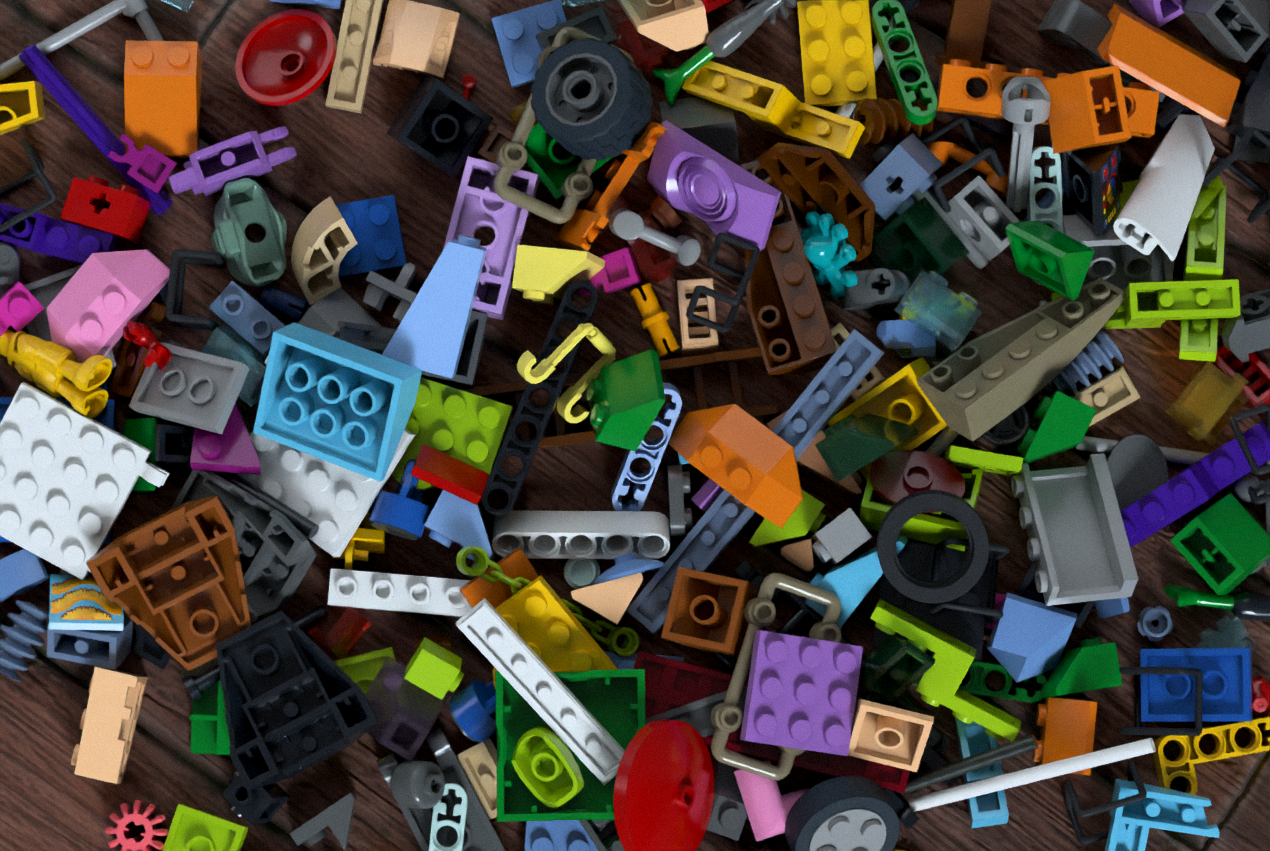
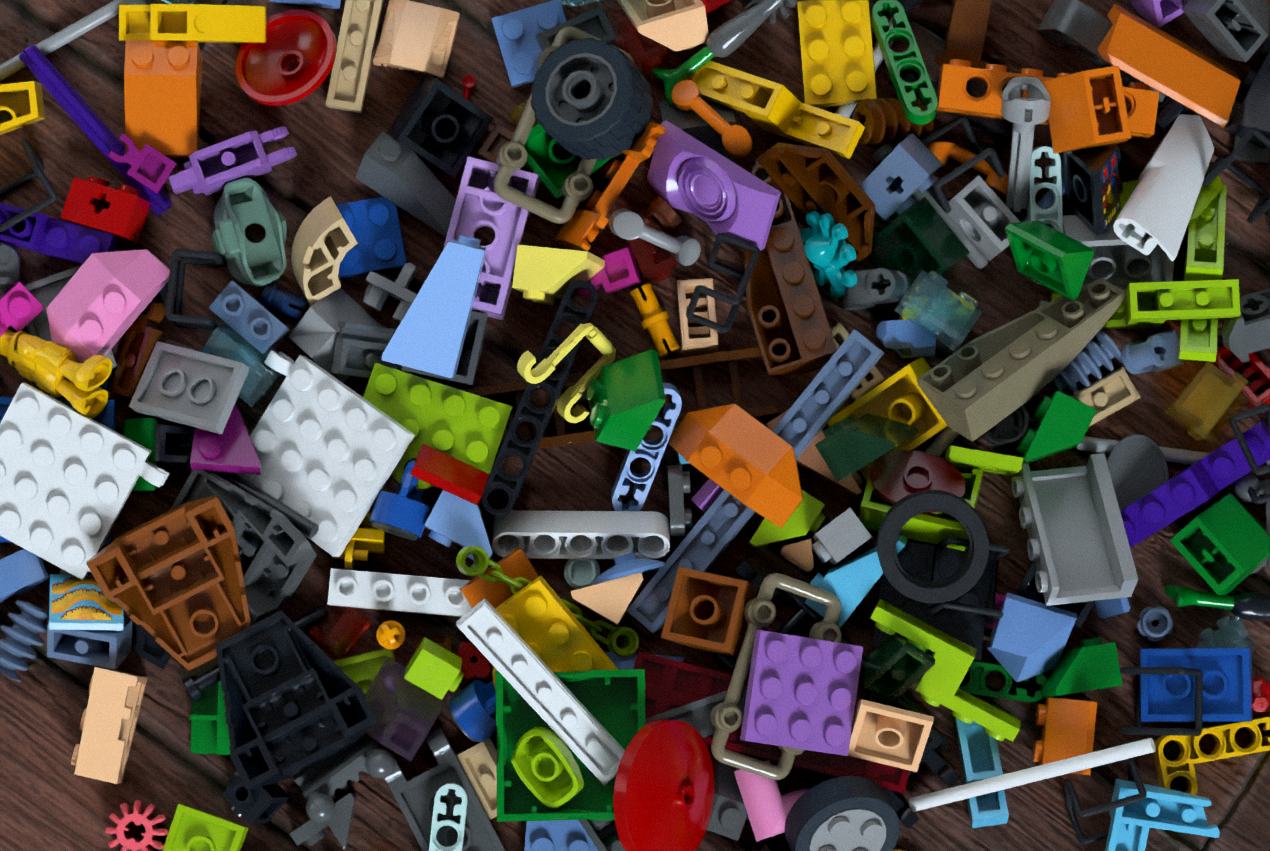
red arm [123,321,172,370] -> none
medium azure slope [253,322,422,482] -> none
dark grey head [390,760,445,809] -> none
pearl dark grey bar [901,735,1038,795] -> none
none -> yellow slope [119,4,266,43]
none -> dark grey gear [292,732,394,823]
none -> dark grey slope [355,131,456,236]
none -> light orange axle [376,620,406,649]
none -> red plant [455,642,491,679]
none -> orange bar [671,80,753,158]
none -> sand blue piece [1121,329,1186,375]

